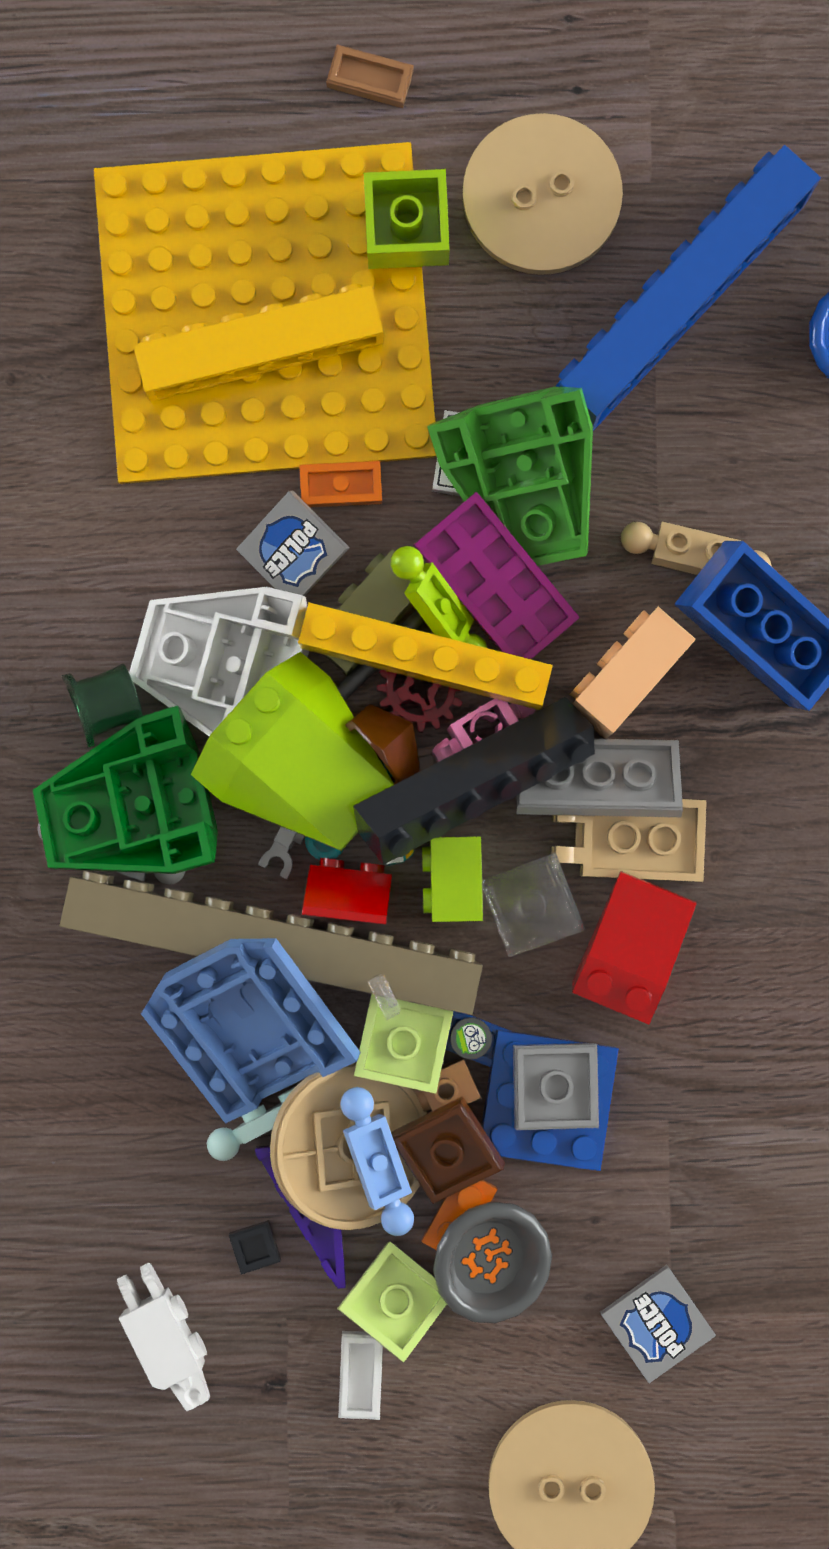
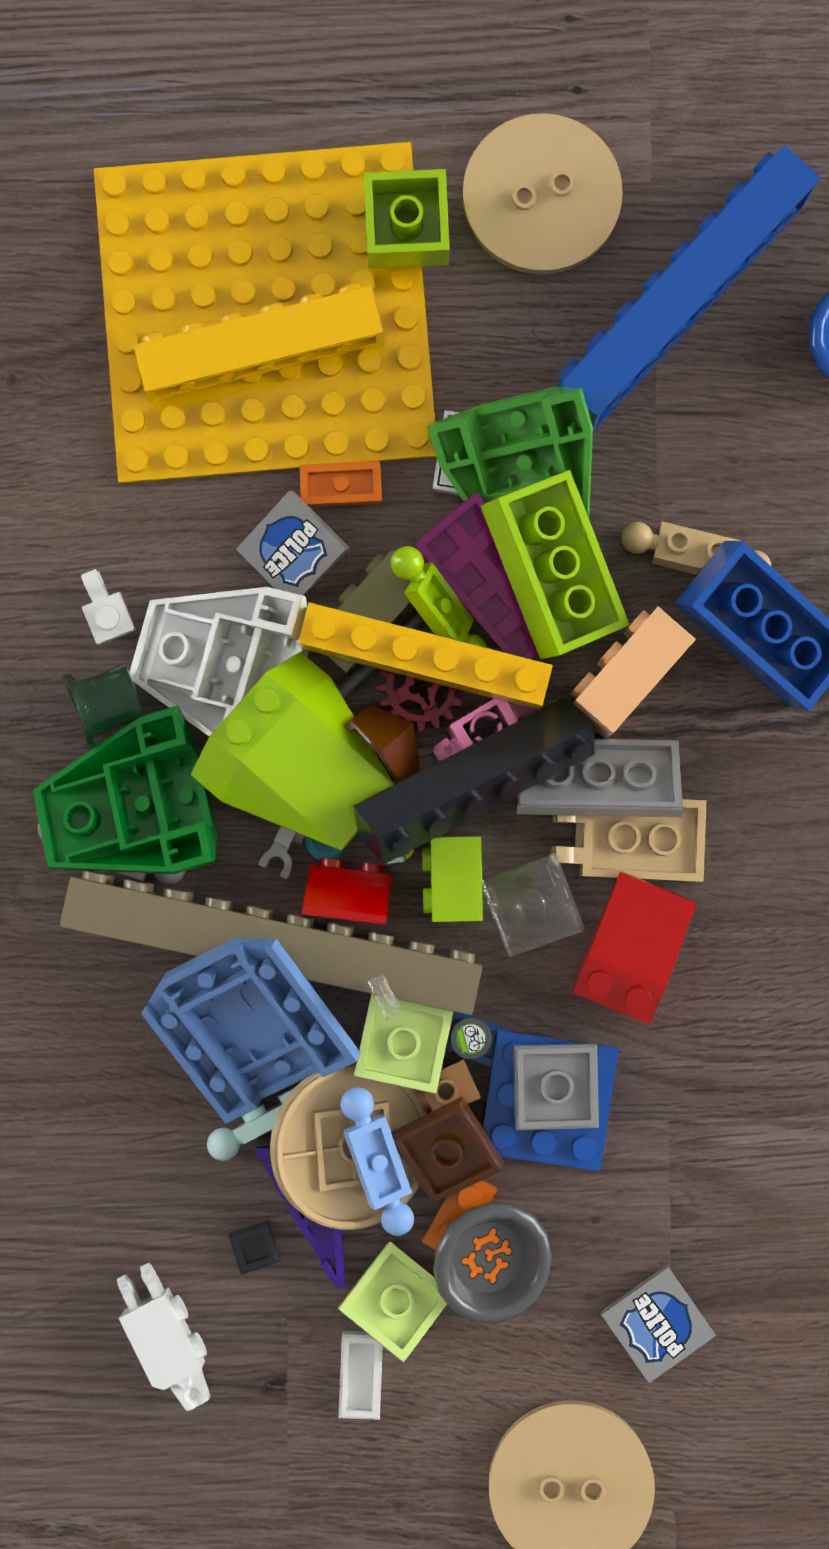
medium nougat tile [326,45,414,108] -> none
none -> white plate [81,569,136,645]
none -> lime slope [480,470,630,659]

